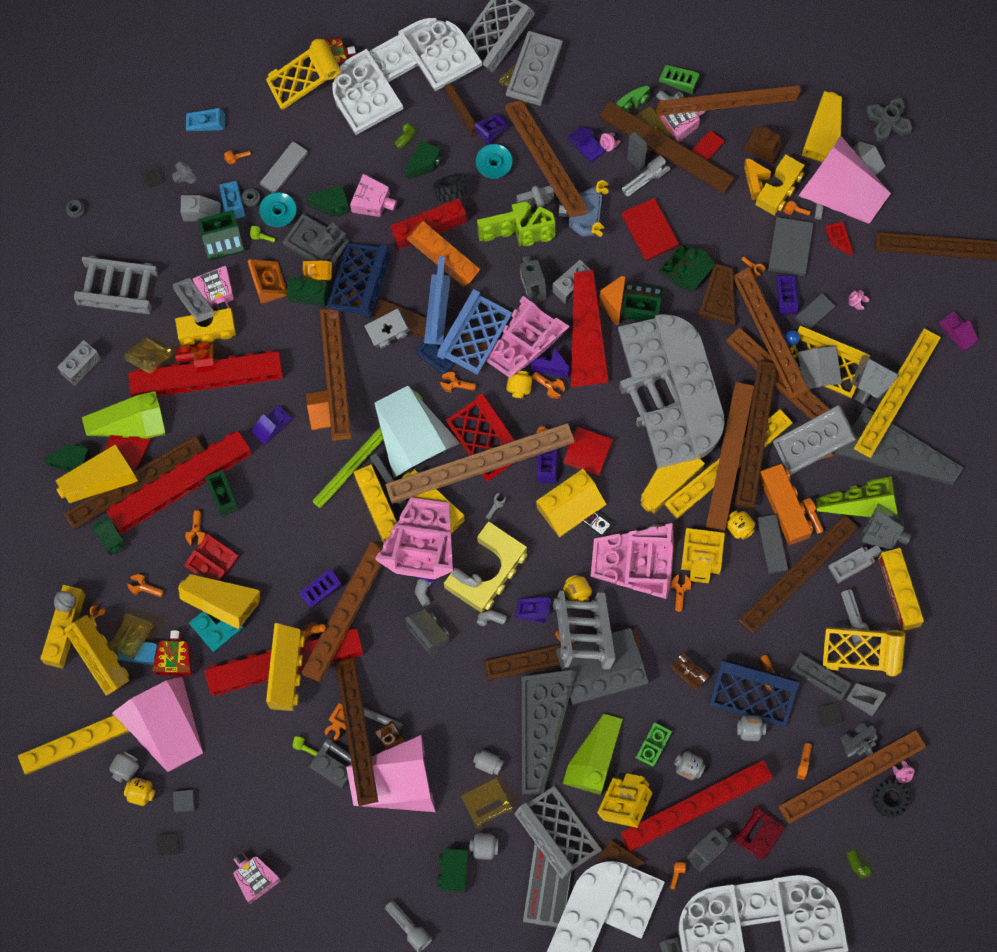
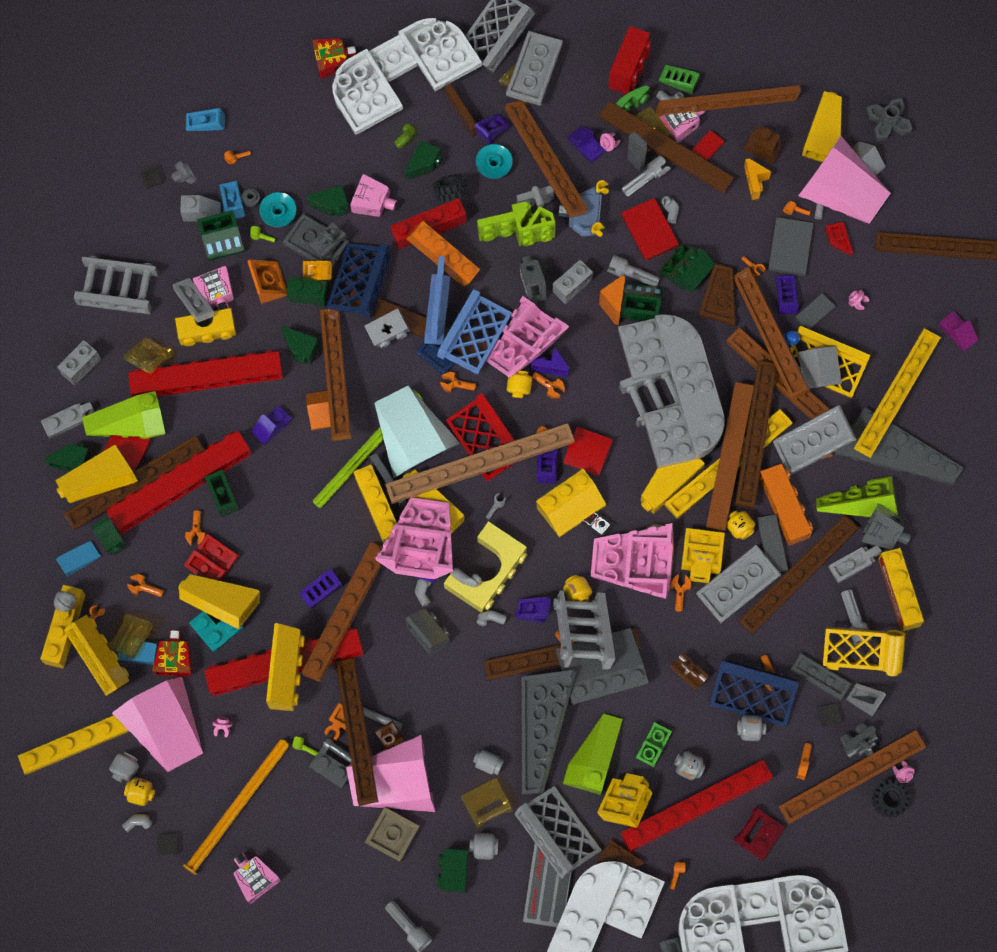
dark grey plate [66,200,85,218] -> none
dark grey tile [173,790,195,813] -> none
red plate [175,342,214,367] -> none
light grey tile [260,142,308,193] -> none
yellow piece [266,38,341,110] -> none
orange bar [301,622,326,639] -> none
red wing [571,270,609,388] -> none
dark grey torso [687,827,732,873] -> none
yellow arch [755,154,805,216] -> none
orange bar [801,498,824,534] -> none
clear neon green arm [846,851,871,879] -> none
torso [852,355,898,404] -> none
none -> light grey hinge [41,402,95,439]
none -> dark azure slope [56,541,101,577]
none -> light grey arm [122,814,152,833]
none -> light orange axle [183,739,289,875]
none -> bright pink plate [213,717,233,737]
none -> dark green slope [281,326,319,365]
none -> dark tan plate [365,807,420,862]
none -> light grey piece [607,255,660,287]
none -> red brick [608,26,652,95]
none -> light grey arm [662,196,679,224]
none -> light grey tile [696,545,781,624]

